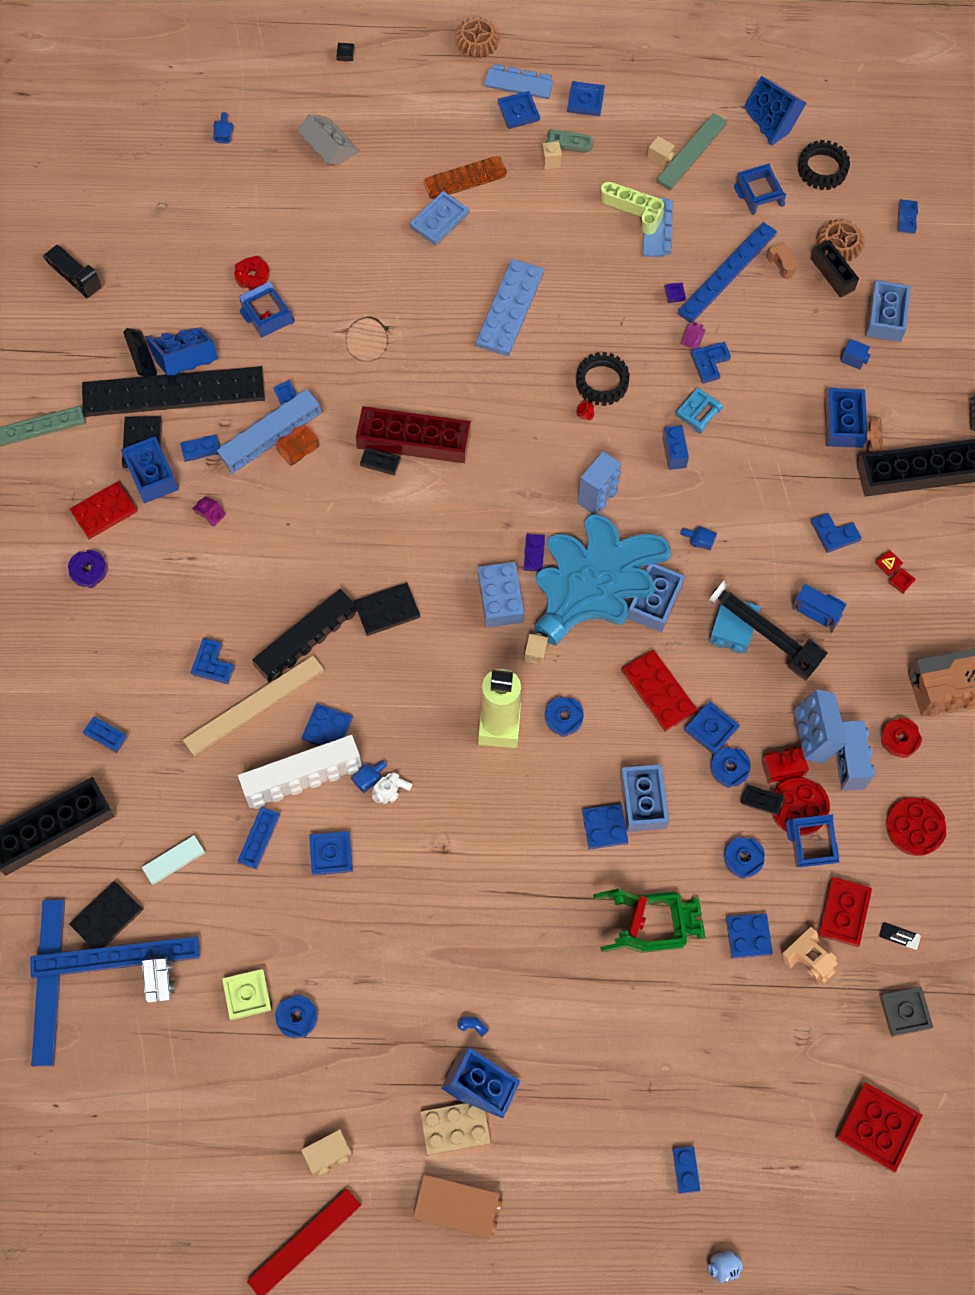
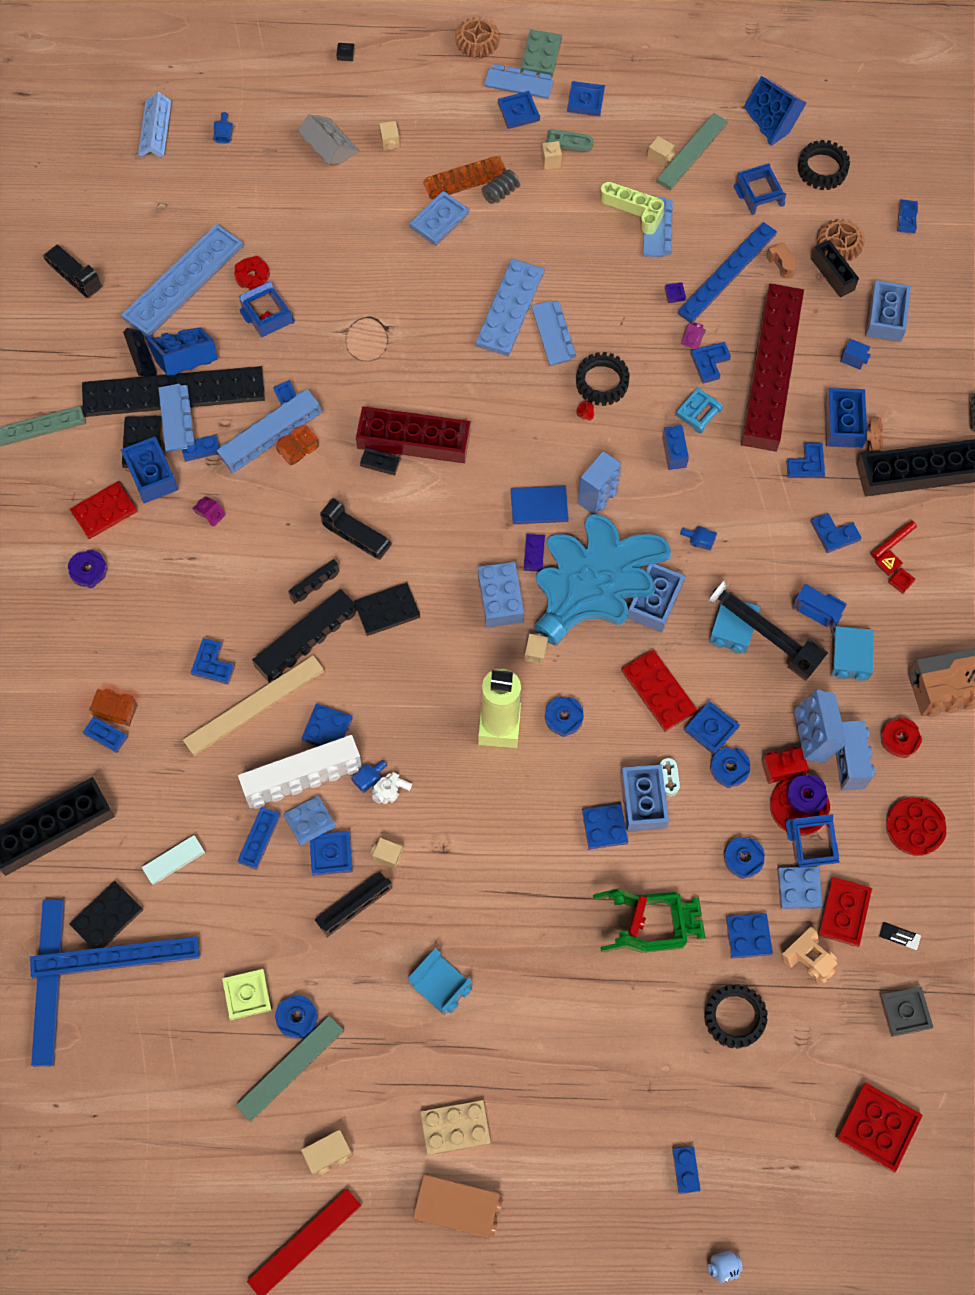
brick [142,954,175,1002] -> none
blue slope [441,1047,521,1118] -> none
blue arm [457,1016,489,1037] -> none
black plate [741,785,786,816] -> none
none -> clear orange brick [89,688,138,726]
none -> medium blue plate [121,224,243,336]
none -> light blue fence [138,92,171,158]
none -> medium blue windscreen [159,384,195,452]
none -> sand green tile [236,1016,344,1122]
none -> medium blue plate [283,796,336,846]
none -> black plate [288,559,340,604]
none -> black fence [315,871,392,938]
none -> black beam [320,498,392,560]
none -> tan brick [371,838,403,870]
none -> tan brick [379,121,400,150]
none -> dark azure panel [407,948,473,1016]
none -> dark grey piece [482,169,520,204]
none -> blue tile [511,486,569,524]
none -> sand green plate [521,29,562,77]
none -> medium blue windscreen [532,300,576,366]
none -> light aqua beam [660,758,680,797]
none -> black tyre [704,984,768,1049]
none -> dark red brick [741,283,804,452]
none -> medium blue plate [778,867,823,909]
none -> blue tile [786,443,825,478]
none -> dark purple plate [787,775,828,816]
none -> dark azure panel [831,626,874,681]
none -> red piece [871,520,917,560]

